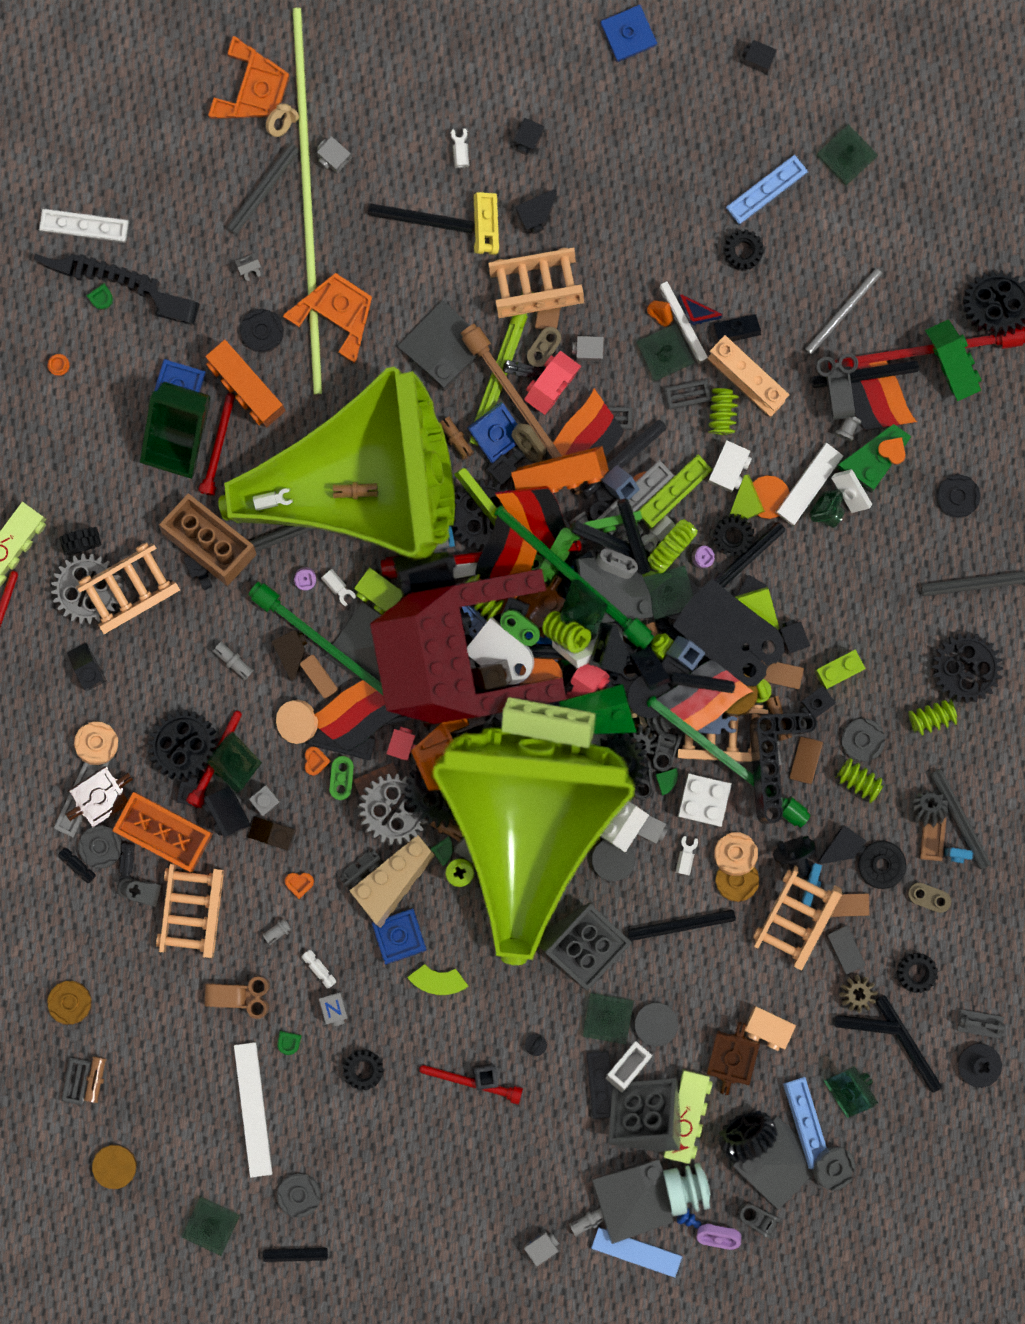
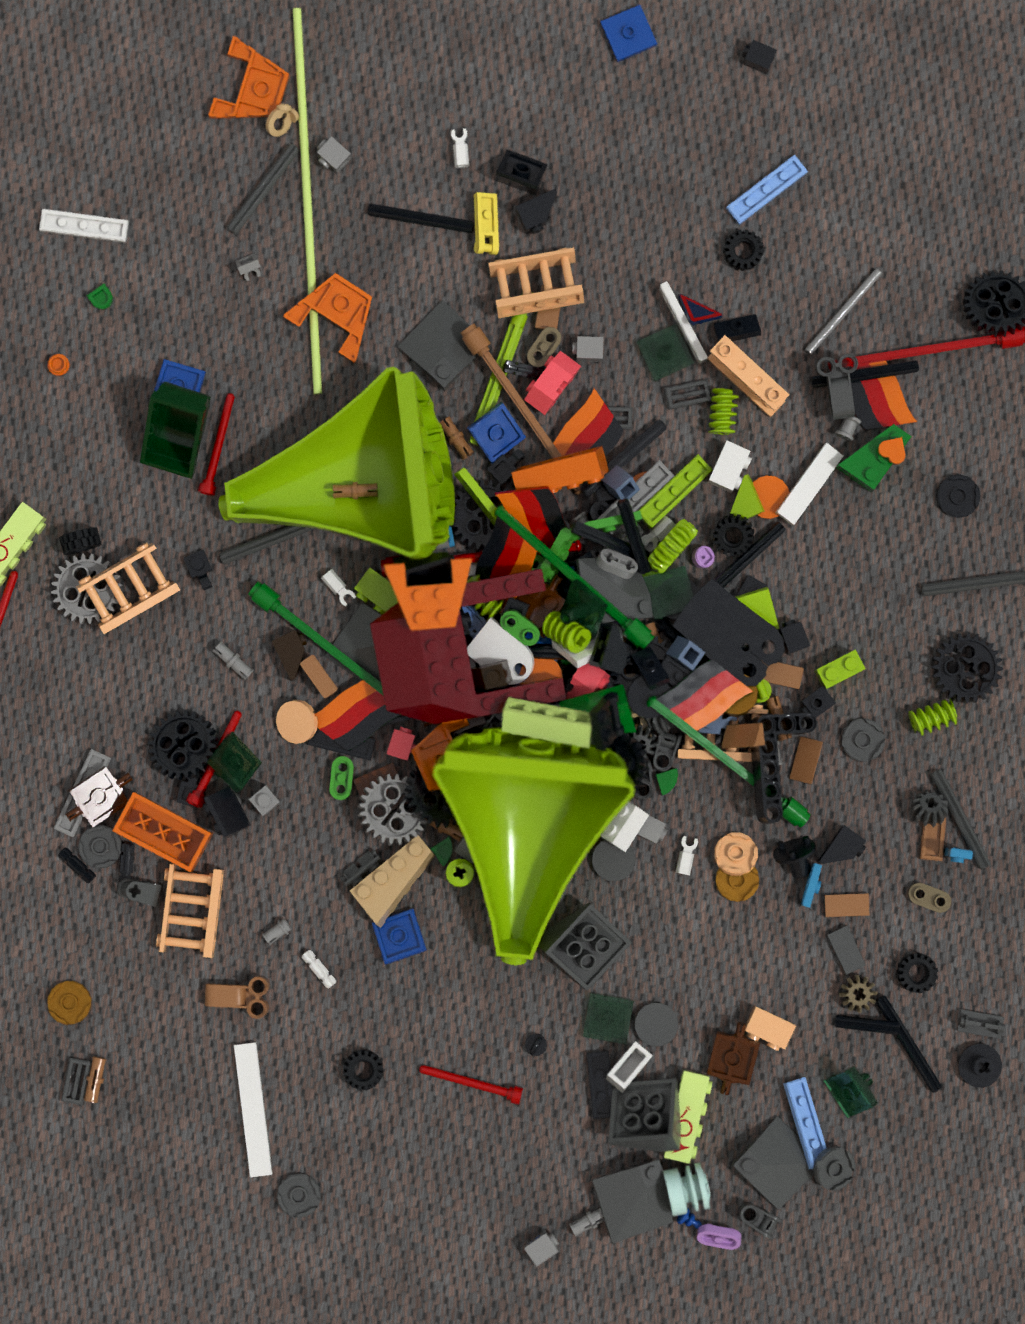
black piece [34,254,200,325] -> none
black slope [67,642,107,691] -> none
light nougat tile [74,722,118,765] -> none
pearl gold tile [92,1145,137,1189] -> none
medium nougat brick [159,493,256,586] -> none
clear green tile [181,1196,241,1256] -> none
orange brick [205,340,286,428] -> none
black tile [240,309,284,353] -> none
dark brown slope [248,817,296,851] -> none
white bar [253,488,293,511] -> none
black axle [262,1248,328,1262] -> none
green tile [277,1031,302,1055] -> none
orange tile [285,873,314,899] -> none
lavender tile [294,567,316,590] -> none
orange tile [305,747,331,776] -> none
light grey brick [319,992,348,1027] -> none
lime tile [407,964,469,995] -> none
black slope [472,1063,499,1090] -> none
dark tan plate [512,423,546,462] -> none
black brick [514,118,544,155] -> none
light blue tile [591,1227,682,1277] -> none
black axle [628,910,736,941] -> none
orange tile [647,301,674,326] -> none
lime plate [650,633,674,660] -> none
black axle [670,672,735,693] -> none
white brick [677,774,731,827] -> none
black gear [718,1110,778,1163] -> none
light nougat fence [753,865,842,970] -> none
clear green piece [809,489,845,528] -> none
clear green tile [817,124,878,186] -> none
white plate [832,469,872,513] -> none
lime piece [835,758,884,804] -> none
black wheel [858,841,906,889] -> none
green wedge [925,319,982,402] -> none
none -> orange wing [384,558,472,630]
none -> black slope [495,149,548,196]
none -> black plate [589,692,625,751]
none -> medium nougat slope [722,723,765,749]

